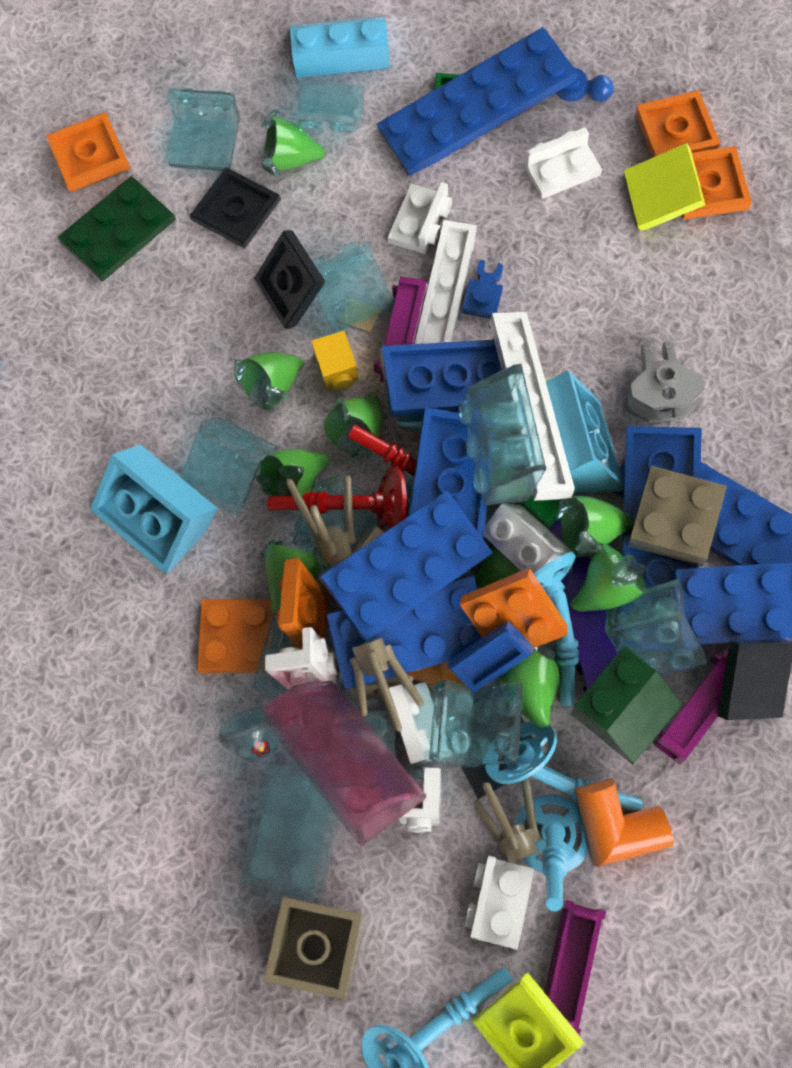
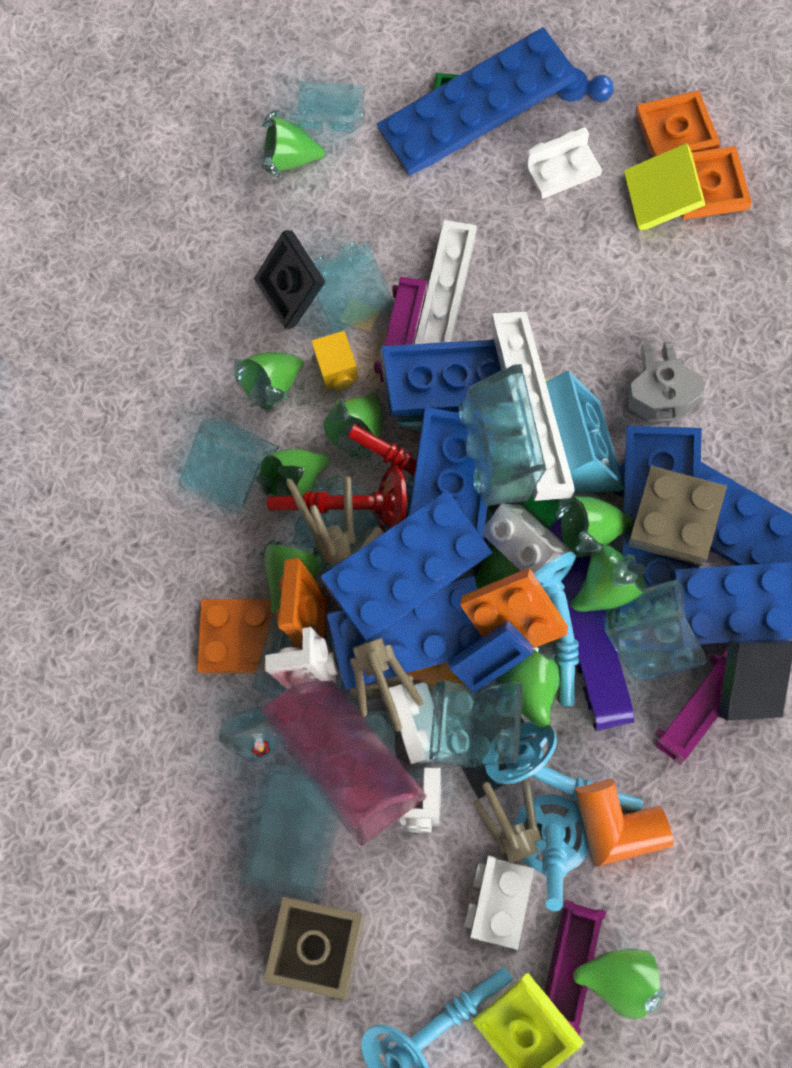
orange plate [46,112,131,193] -> none
dark green plate [57,176,176,282] -> none
medium azure slope [90,445,218,574] -> none
clear light blue bracket [166,88,240,171] -> none
black tile [189,167,281,249] -> none
medium azure slope [290,15,390,78] -> none
white bracket [388,182,452,254] -> none
blue plate [462,260,503,319] -> none
dark green slope [571,646,682,765] -> none
none -> bright green hat [573,948,667,1020]

